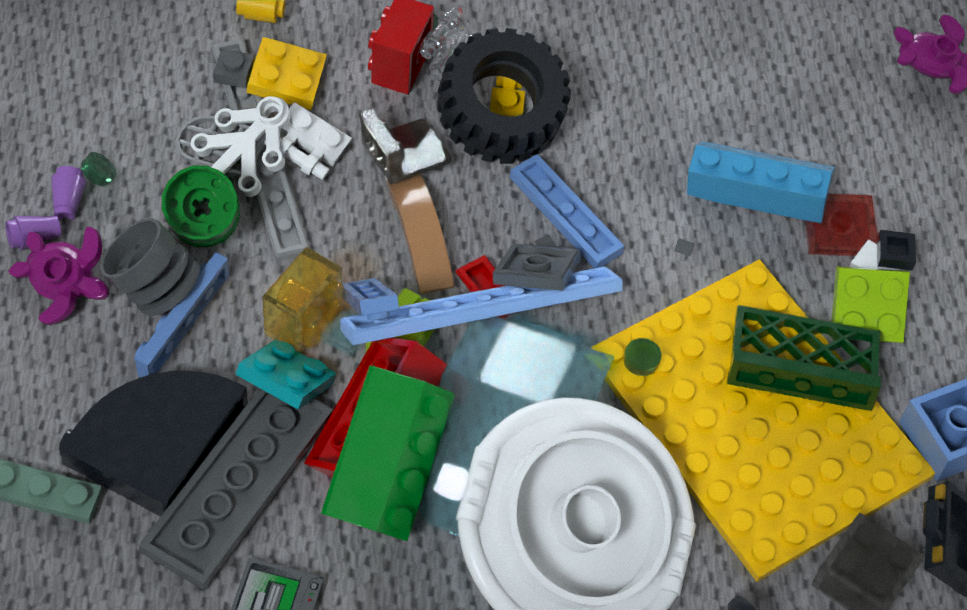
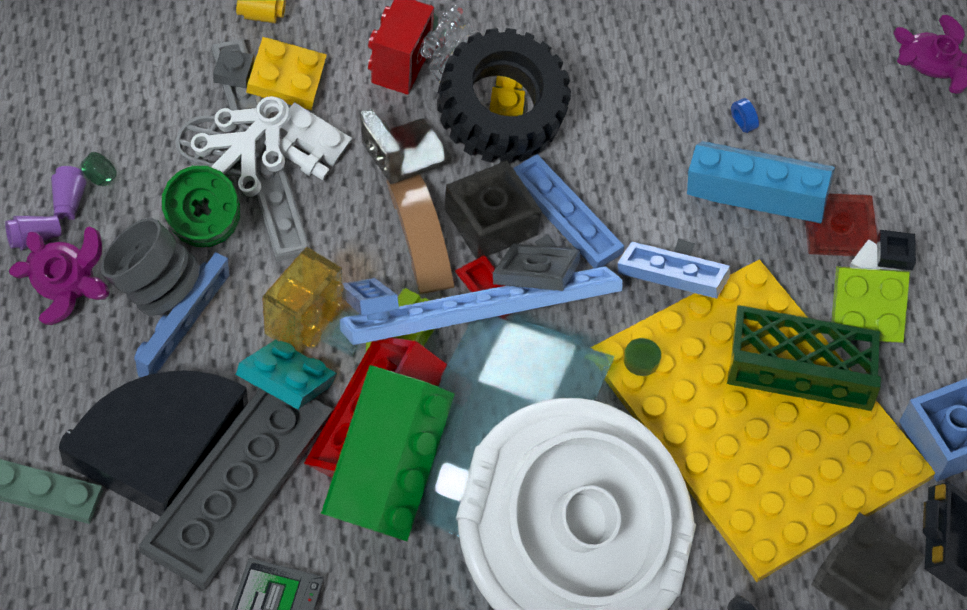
none -> clear smoke brick [444,160,542,259]
none -> medium blue plate [618,242,730,299]
none -> blue tile [731,98,759,133]

